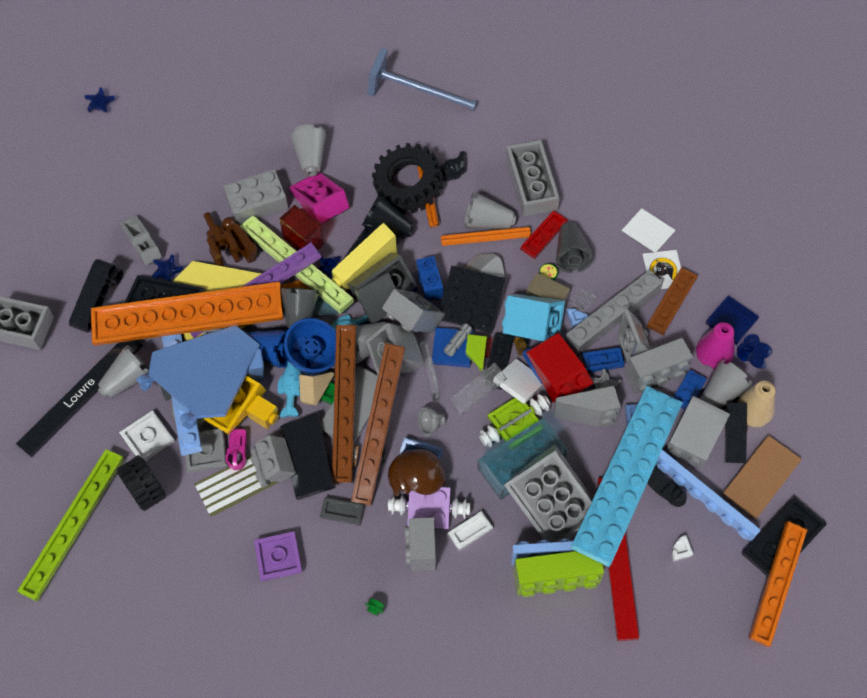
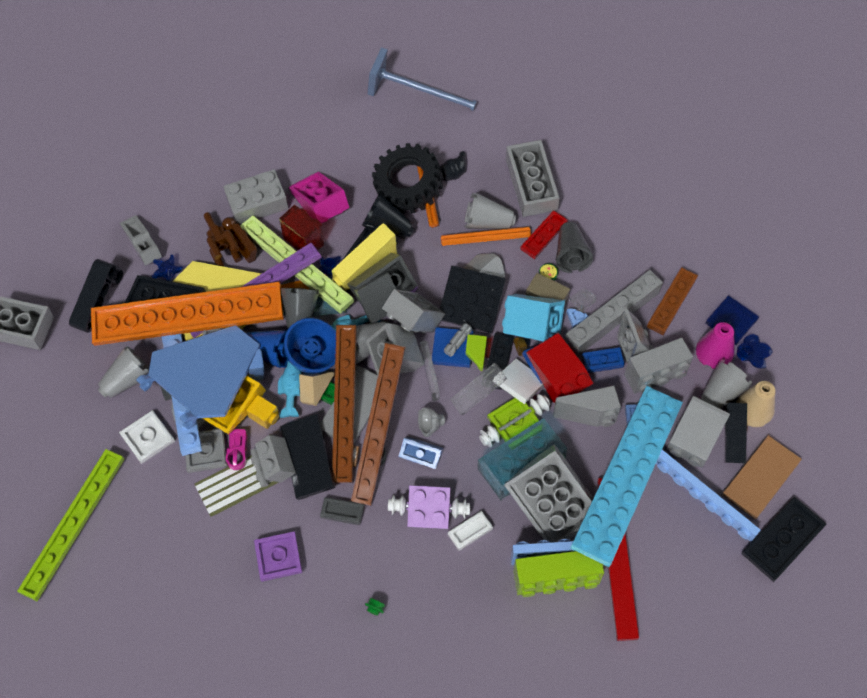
black tile [16,340,143,458] -> none
clear blue animal [84,87,115,113] -> none
black tyre [117,455,166,511] -> none
light grey cone [290,124,326,176] -> none
reddish brown piece [388,449,446,496] -> none
light grey brick [405,518,436,571] -> none
blue brick [416,256,443,301] -> none
light grey animal [591,369,621,390] -> none
white sticker [621,208,675,253] -> none
sticker [643,250,681,289] -> none
black piece [647,466,687,507] -> none
white tile [672,535,693,562] -> none
blue plate [673,370,707,410] -> none
orange tile [748,521,807,647] -> none

